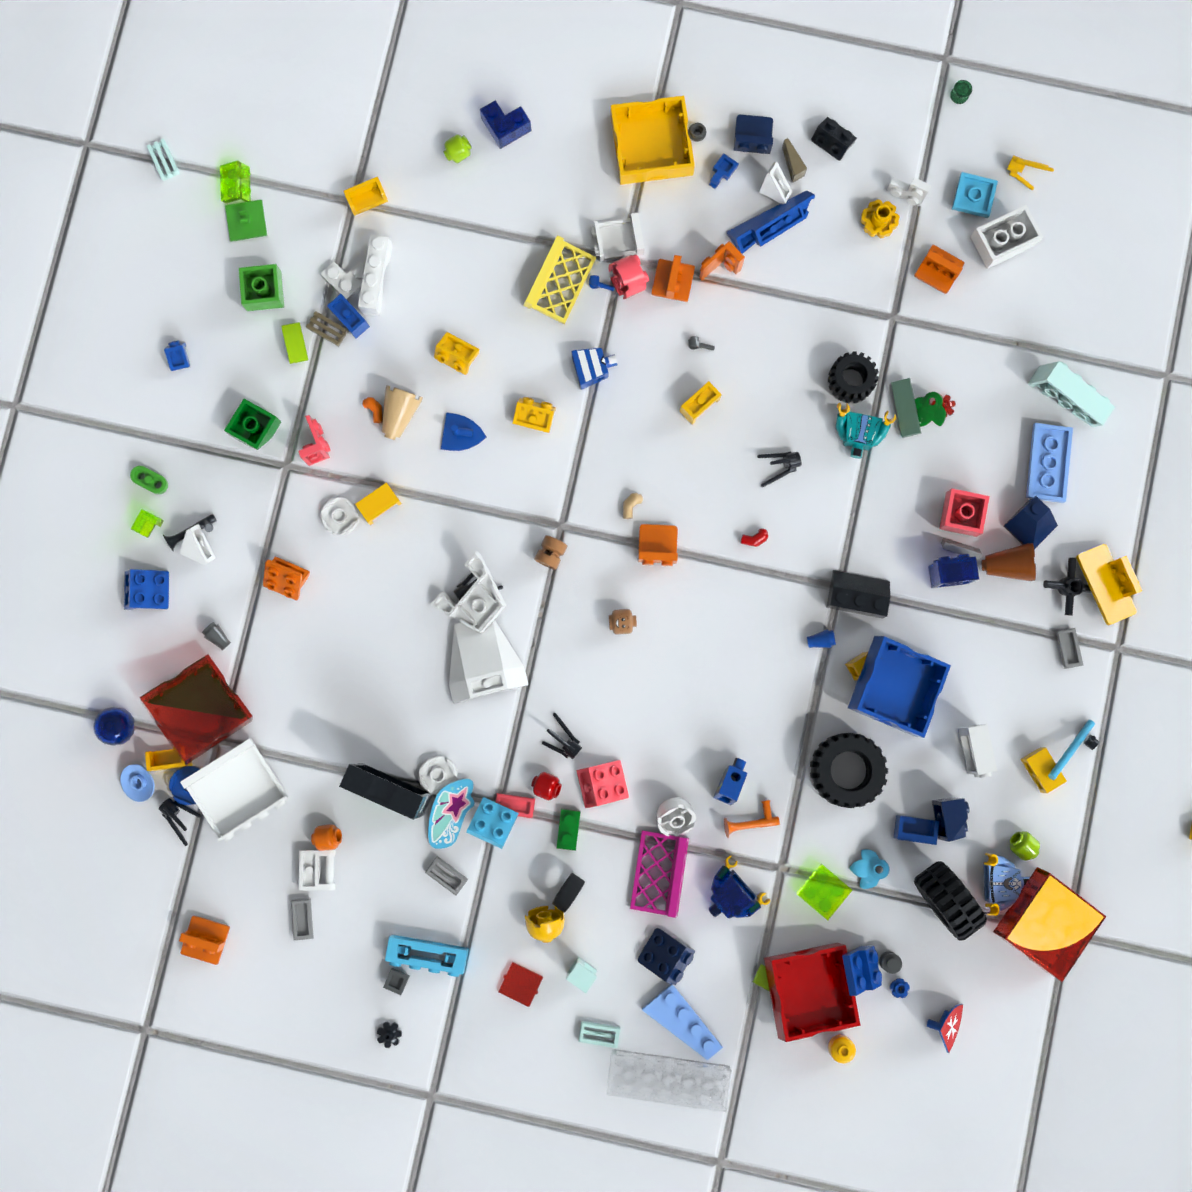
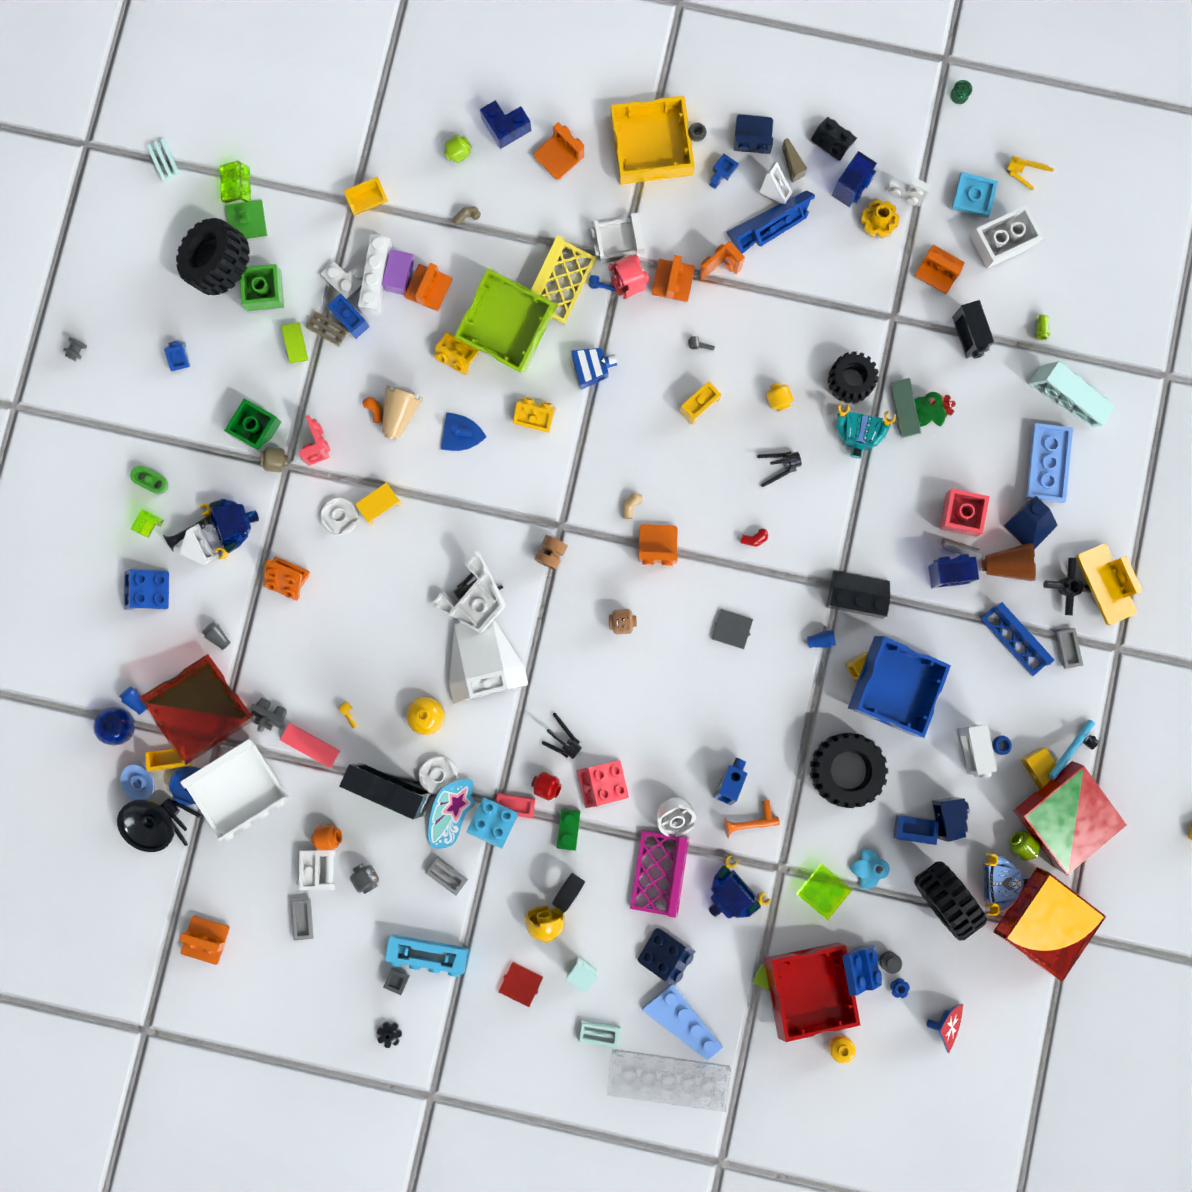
none -> dark grey wheel [62,337,87,361]
none -> black dish [117,800,175,852]
none -> blue cone [119,686,148,715]
none -> black tyre [176,218,250,295]
none -> clear blue torso [200,499,259,559]
none -> dark grey hips [250,698,287,732]
none -> dark tan head [260,447,288,472]
none -> coral tile [280,723,340,768]
none -> yellow hand [339,701,357,728]
none -> dark grey head [350,863,379,894]
none -> medium lavender panel [382,249,415,295]
none -> orange bracket [404,263,453,311]
none -> yellow cylinder [406,697,445,735]
none -> dark tan arm [453,206,481,225]
none -> lime tile [454,268,558,373]
none -> orange bracket [534,122,584,180]
none -> dark grey piece [712,609,753,649]
none -> yellow head [766,382,793,411]
none -> clear blue brick [831,151,877,208]
none -> black window [952,300,995,359]
none -> blue fence [980,602,1055,676]
none -> blue plate [992,736,1012,755]
none -> tile [1013,761,1127,875]
none -> lime pin [1035,315,1050,340]

